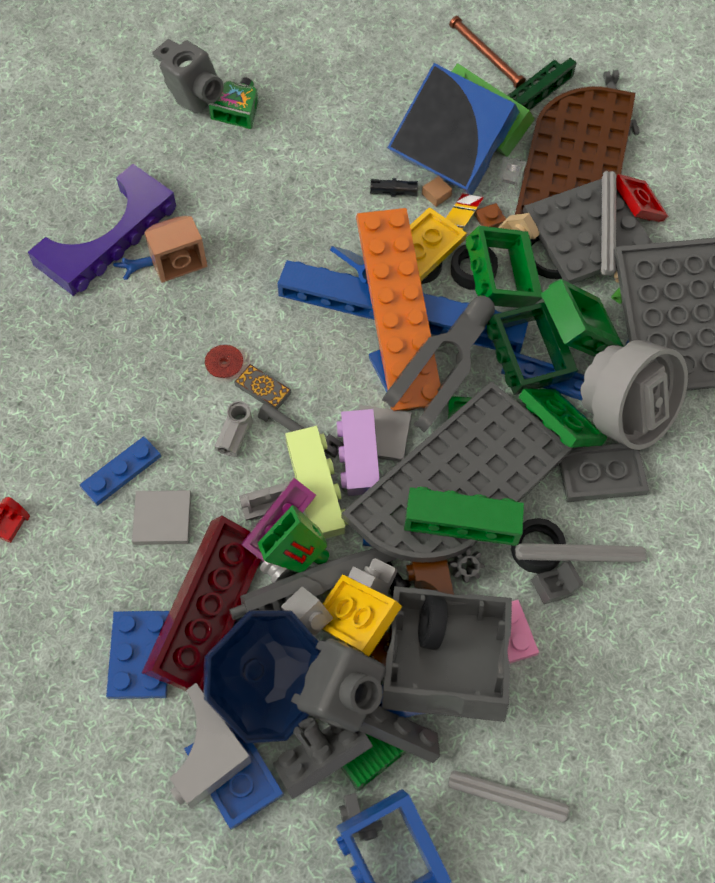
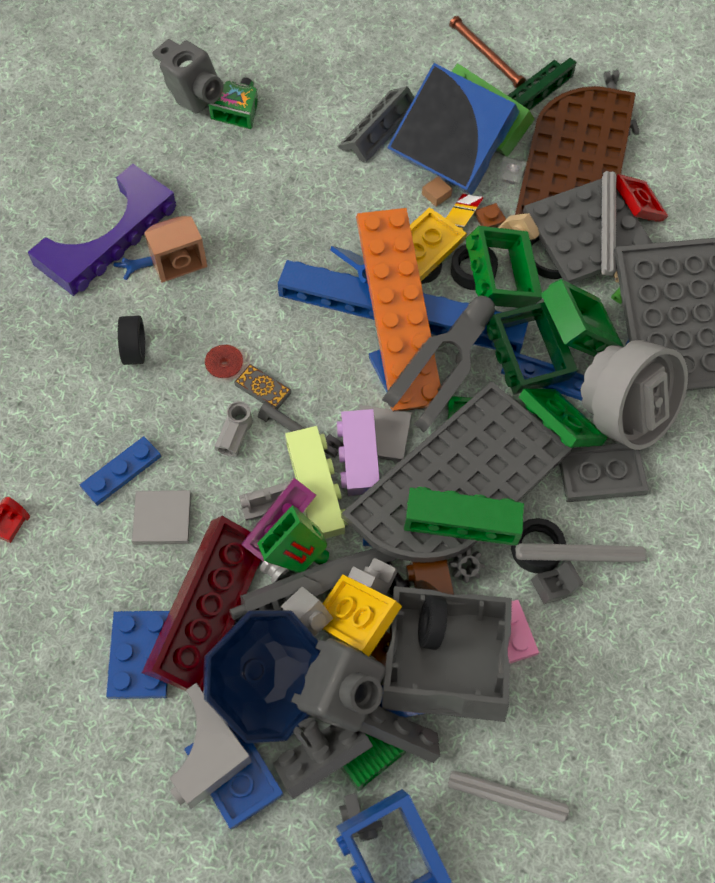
black pin [370,178,418,197] -> none
none -> black tyre [117,315,145,365]
none -> dark grey fence [338,86,415,162]

